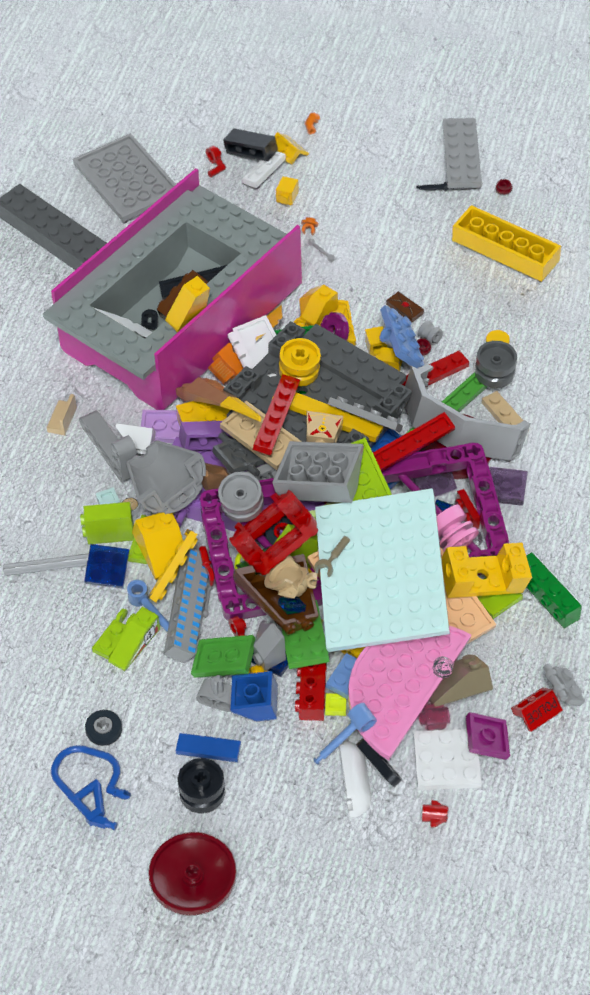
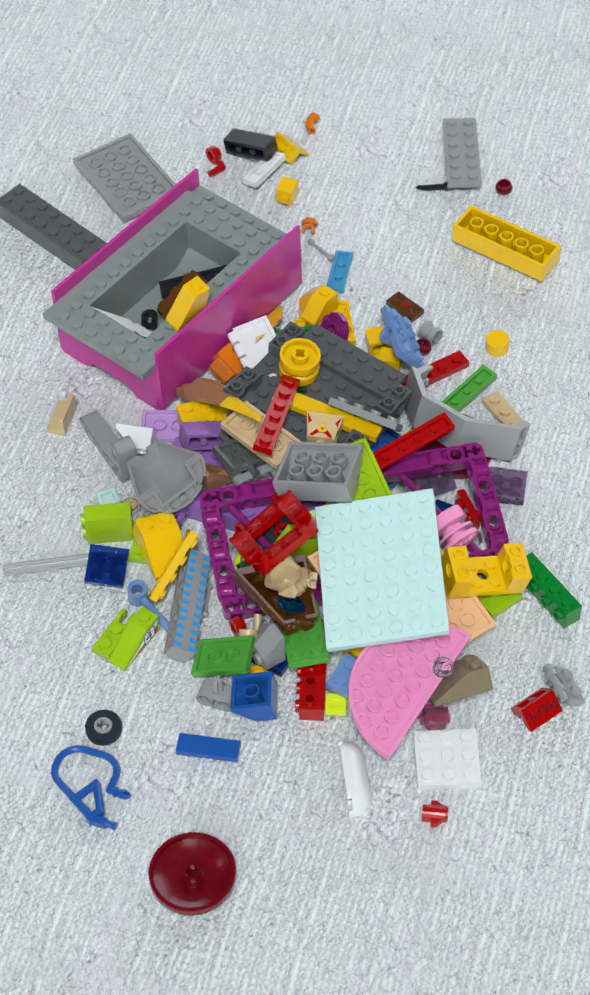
black wheel [177,758,226,814] -> none
red piece [199,546,214,586] -> none
light grey wheel [218,472,264,522] -> none
dark tan piece [314,536,350,578] -> none
medium blue piece [314,703,377,764] -> none
black beam [356,738,402,787] -> none
magenta plate [466,712,510,760] -> none
dark grey wheel [475,341,517,388] -> none
none -> tan plate [238,614,262,638]
none -> dark azure tile [327,250,353,294]

